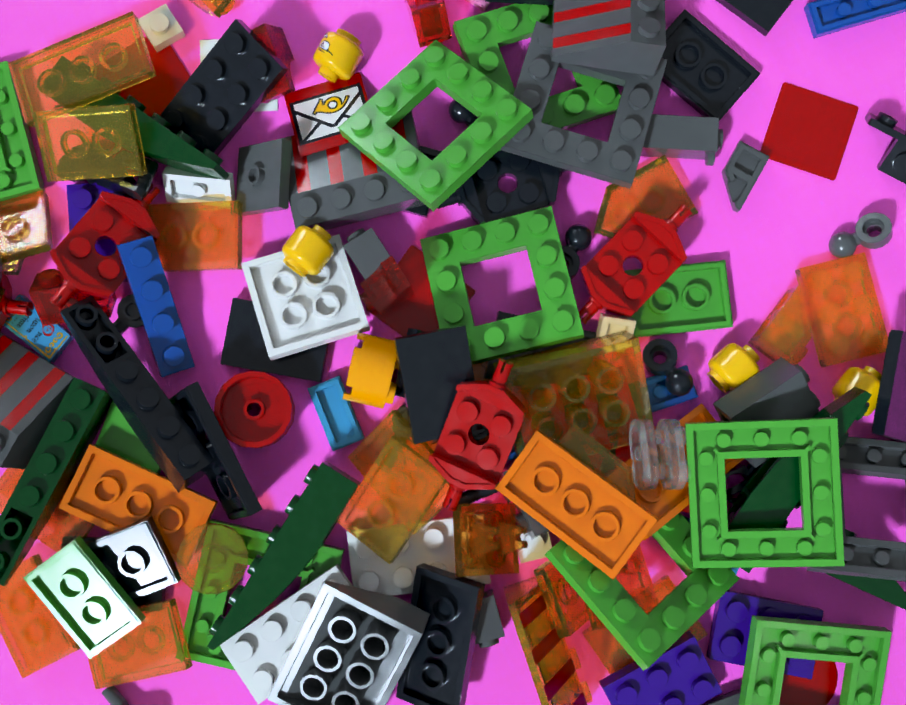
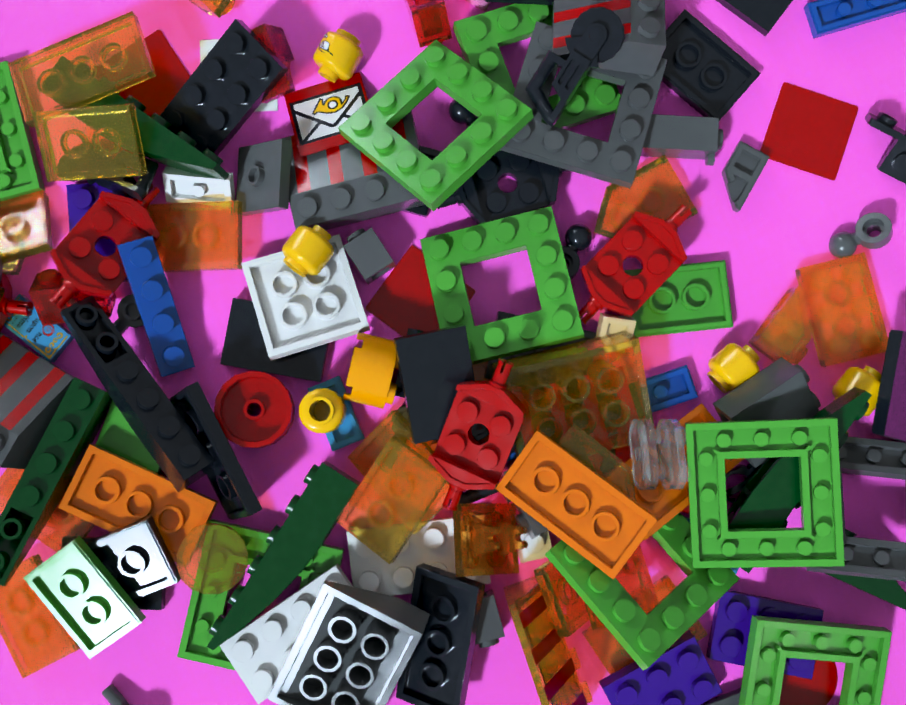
tile [87,598,193,689] -> none
white plate [137,4,185,52] -> none
clear red arch [359,256,414,316] -> none
black plate [643,339,693,396] -> none
none -> yellow head [299,388,346,433]
none -> black piece [525,7,624,127]

